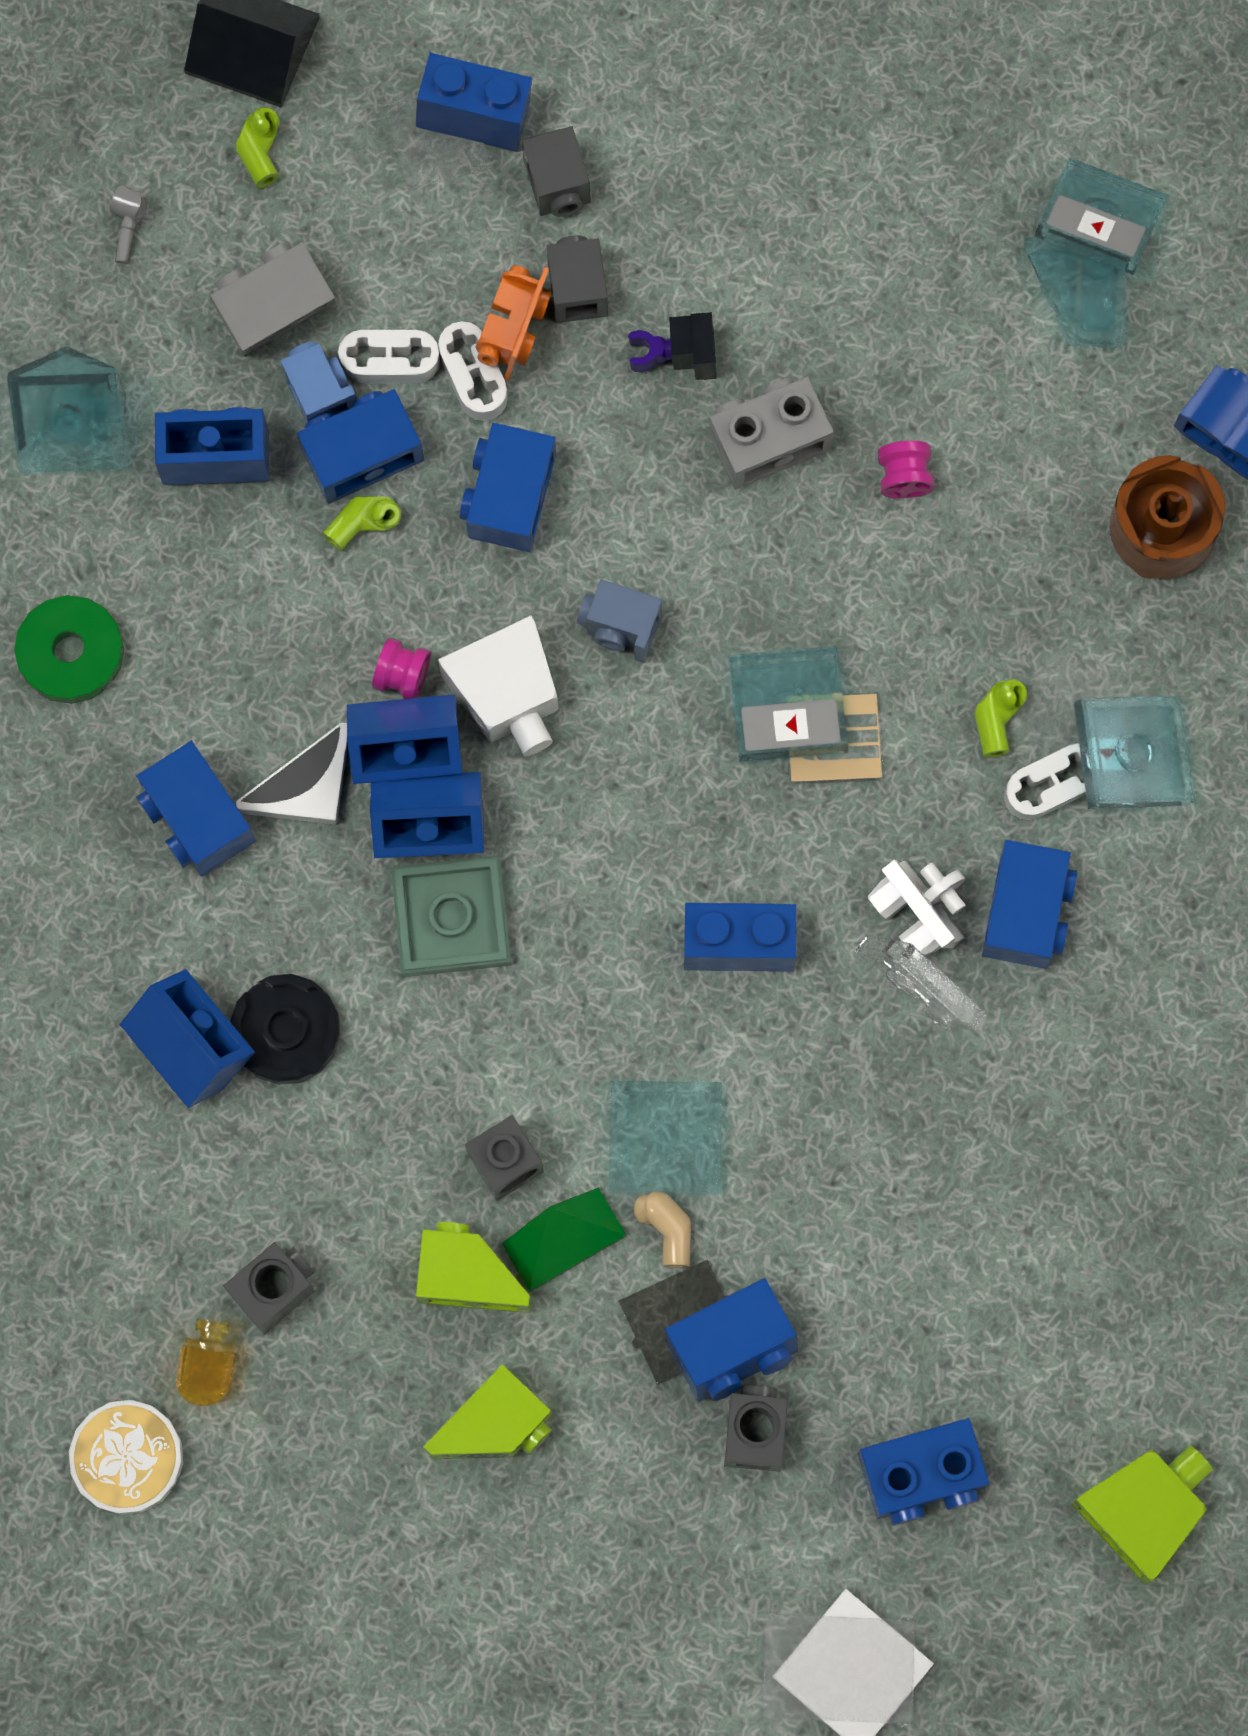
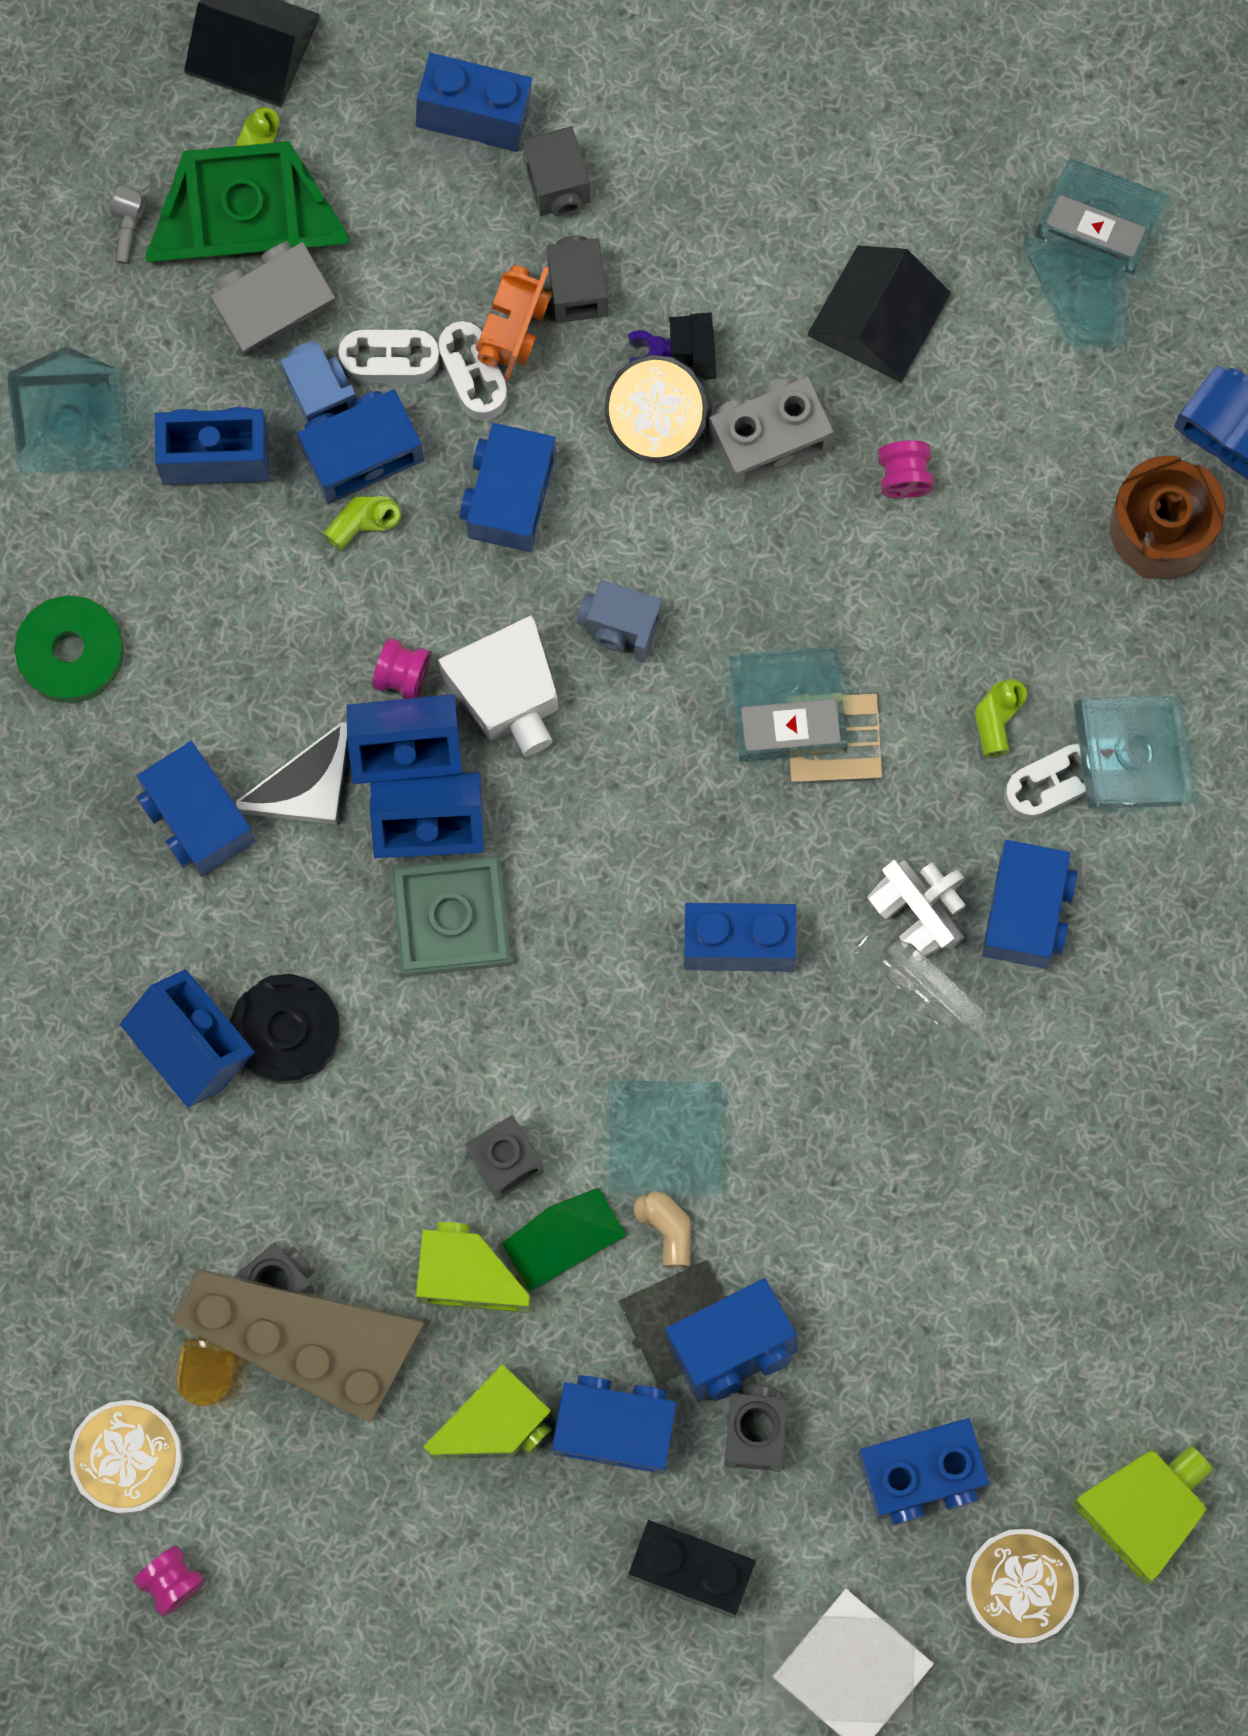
none -> dark pink wheel [133,1545,206,1618]
none -> green wing [145,141,350,262]
none -> dark tan wing [170,1268,424,1423]
none -> blue brick [552,1375,677,1475]
none -> tile [604,354,712,462]
none -> black brick [628,1520,756,1619]
none -> black slope [808,245,951,383]
none -> tile [965,1529,1079,1644]

